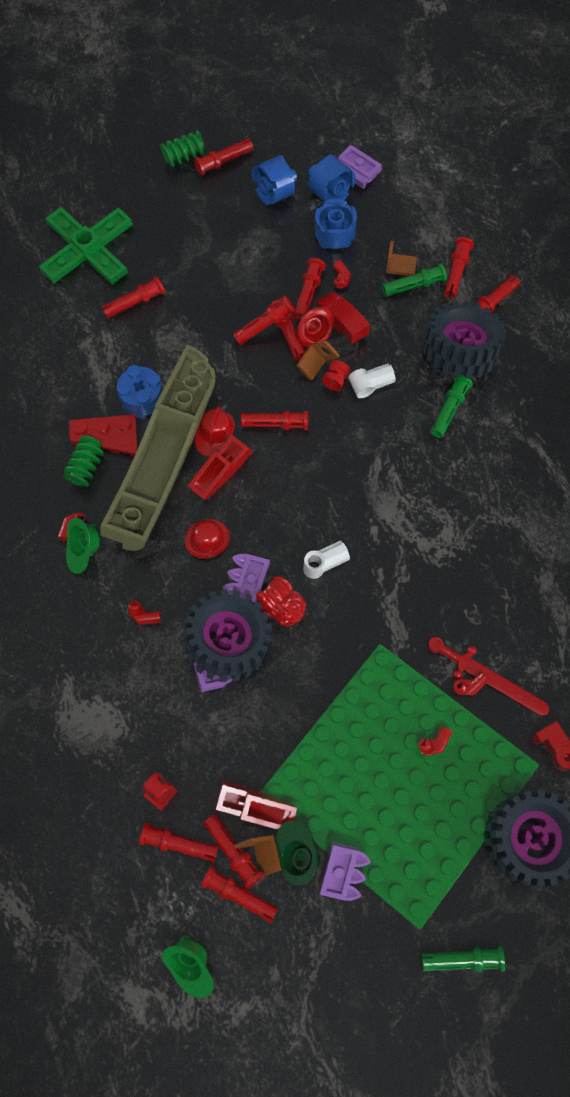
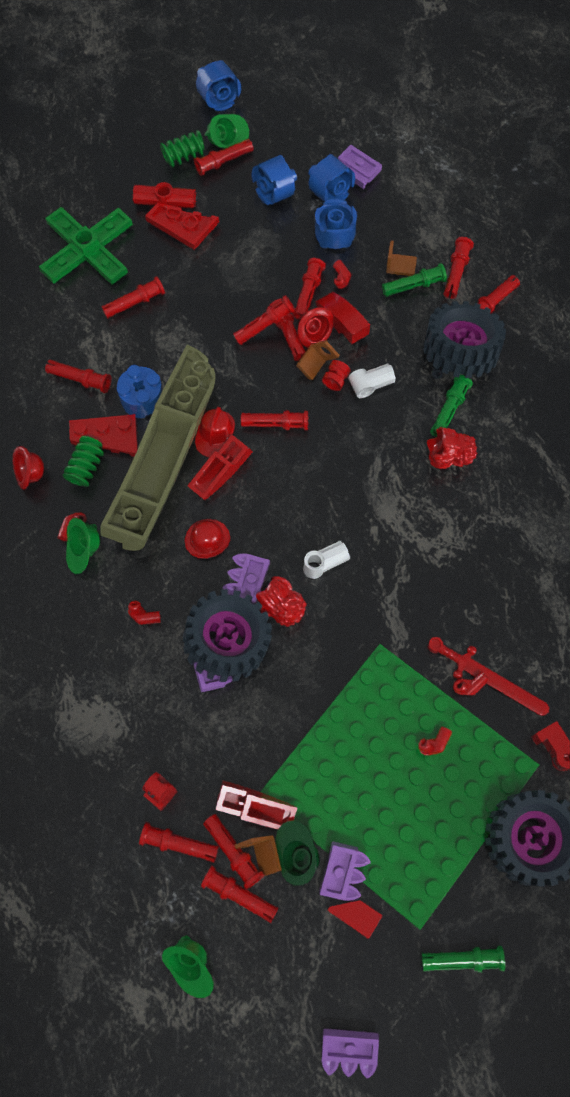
none -> red hat [12,446,44,490]
none -> red pin [45,360,112,393]
none -> red piece [133,182,196,208]
none -> red wing [145,202,219,250]
none -> blue brick [196,60,241,111]
none -> green piece [204,114,249,148]
none -> medium lavender plate [322,1029,379,1078]
none -> red tile [327,900,383,939]
none -> red hair [427,427,477,469]

